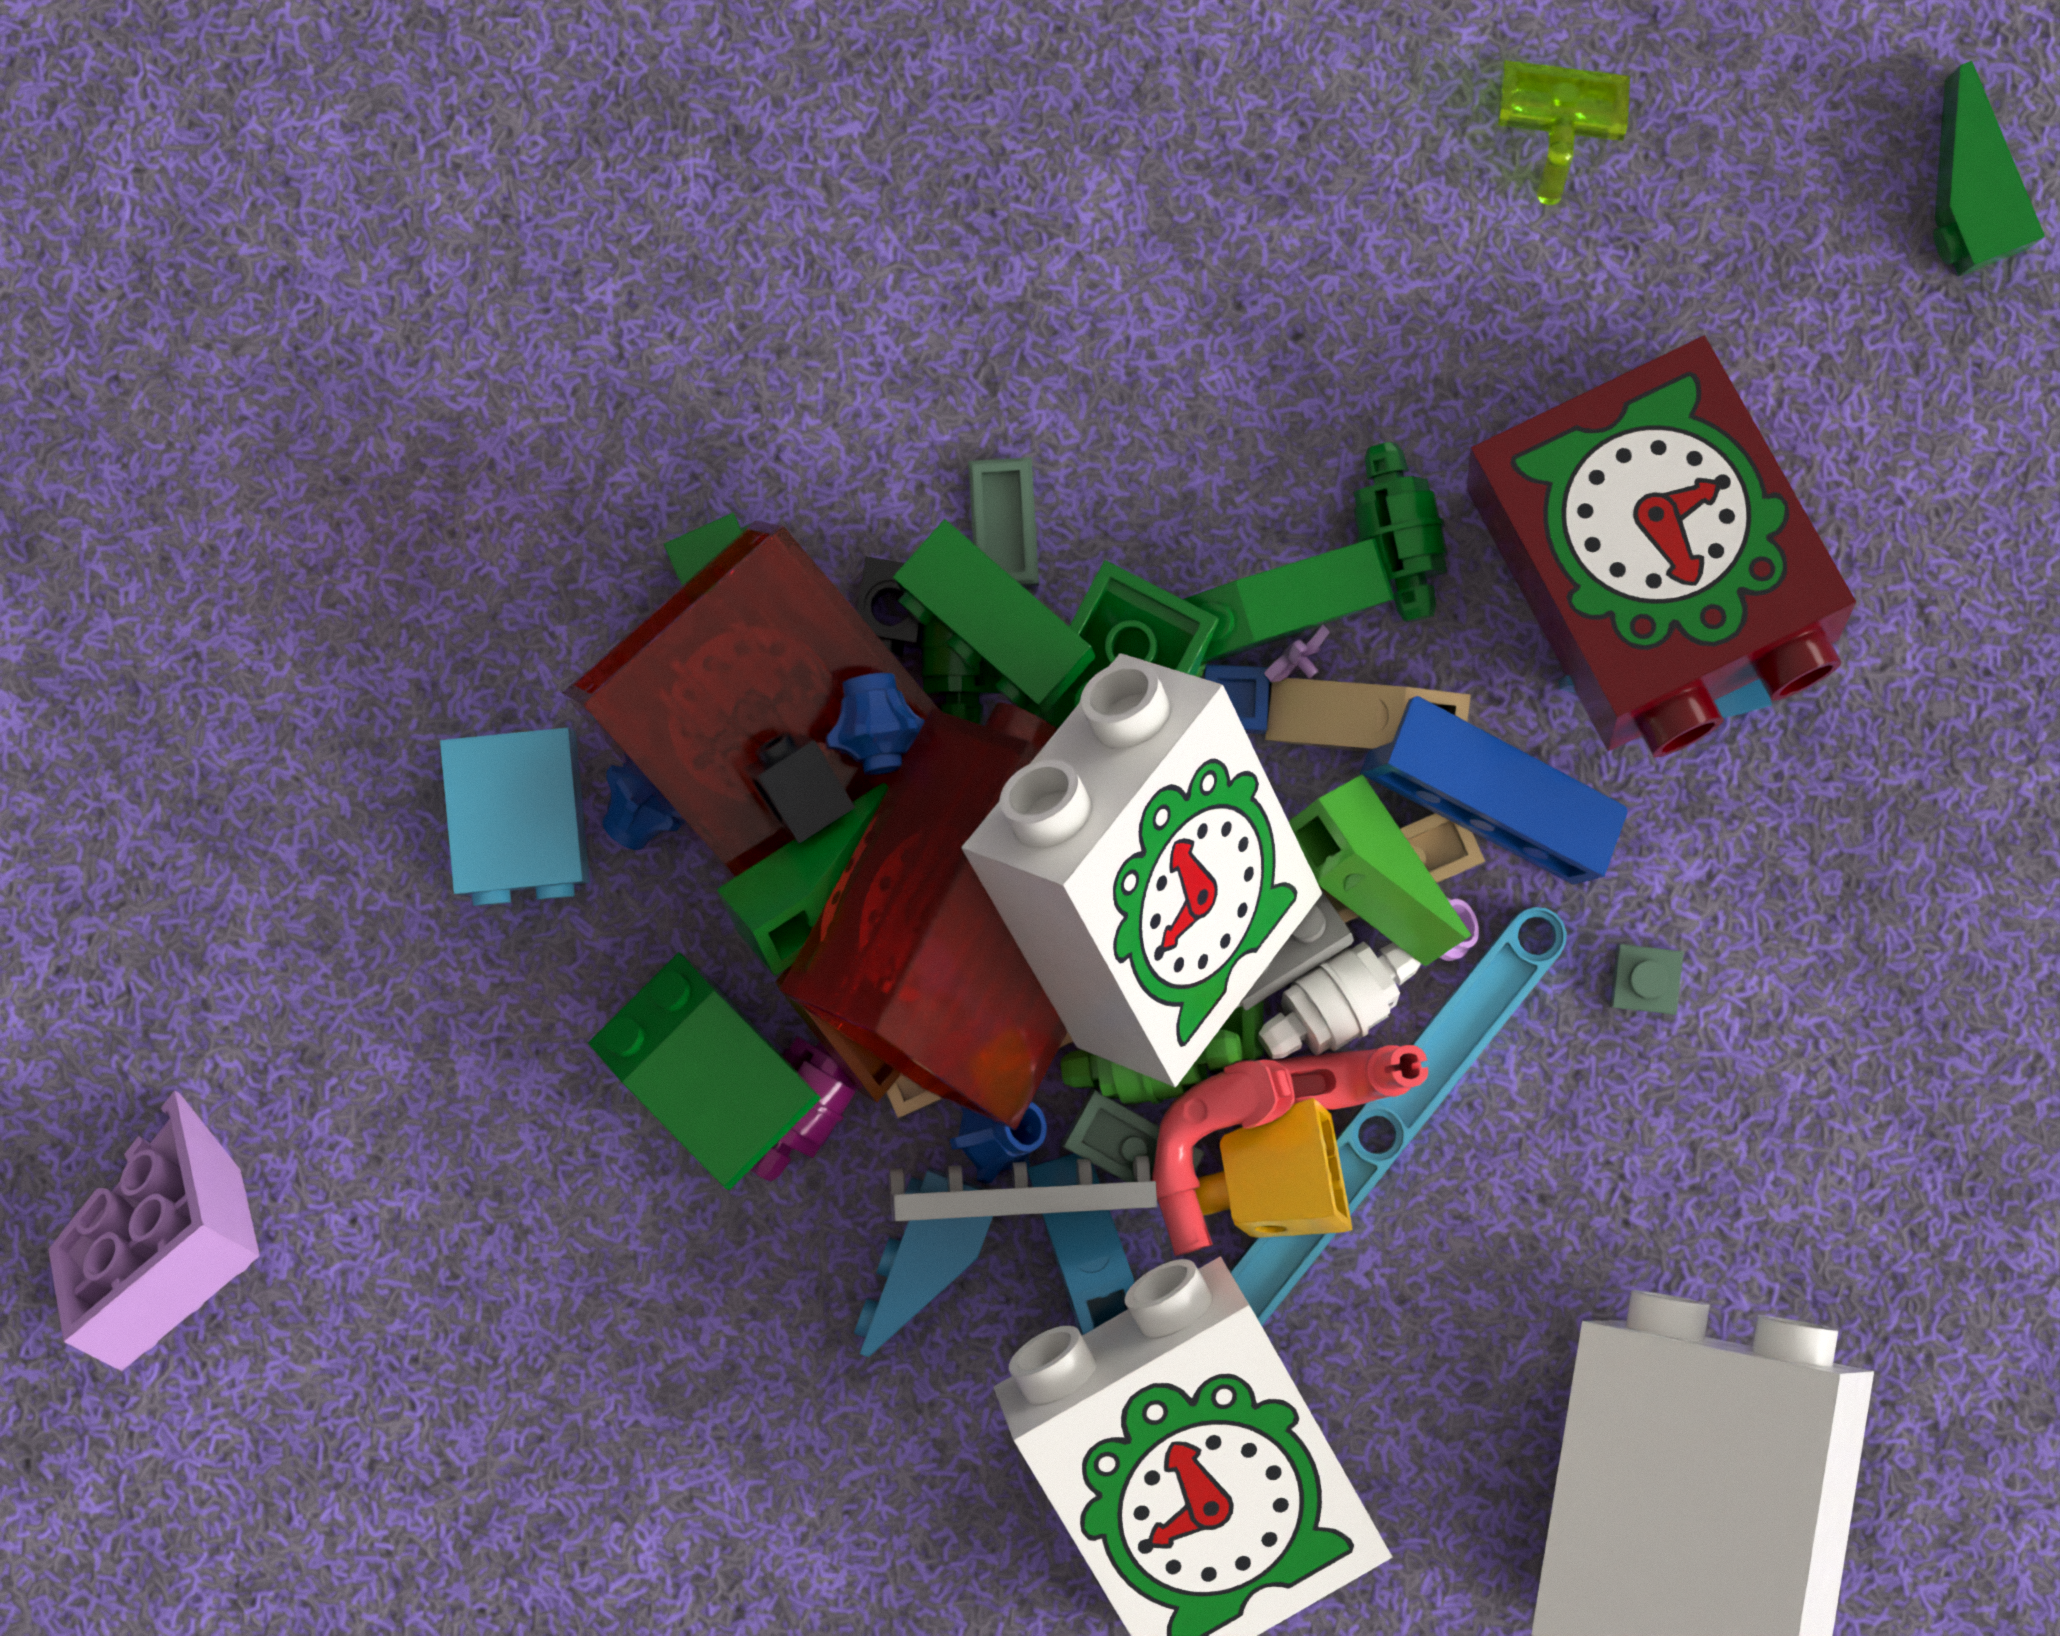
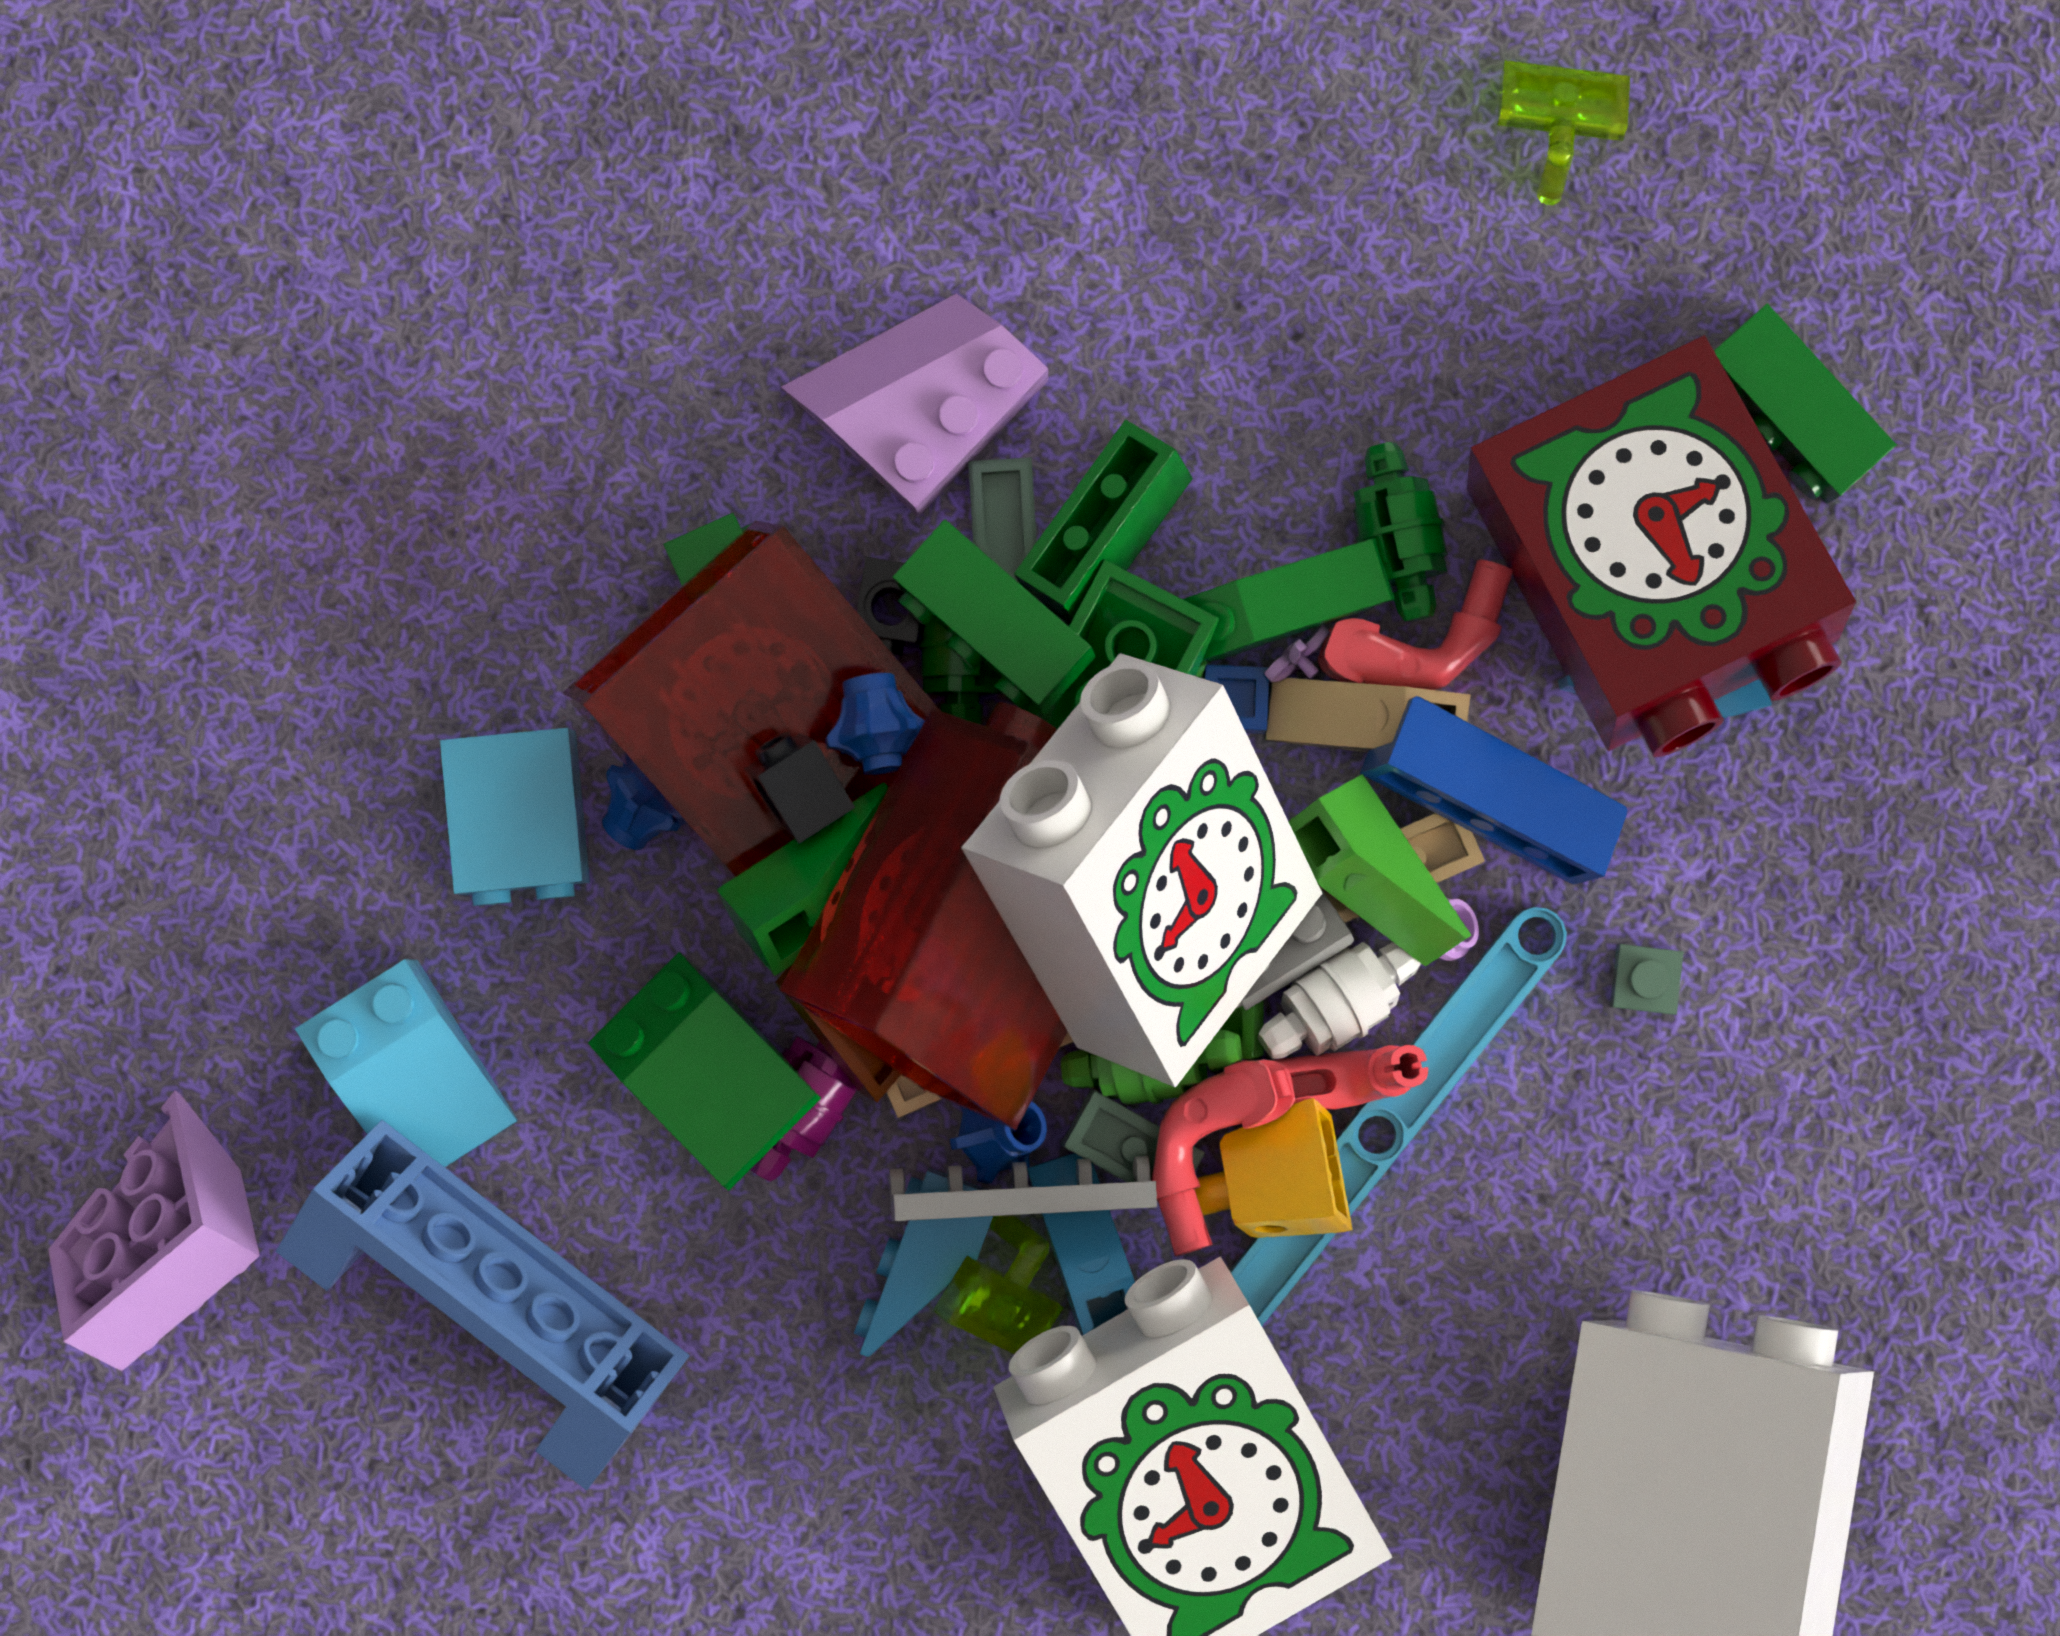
green slope [1933,61,2045,277] -> none
none -> medium blue plate [275,1120,690,1490]
none -> medium azure slope [295,959,518,1167]
none -> lavender wedge [781,293,1048,517]
none -> clear neon green plate [933,1215,1064,1354]
none -> green brick [1014,419,1193,624]
none -> coral piece [1317,559,1513,690]
none -> green brick [1714,303,1897,504]

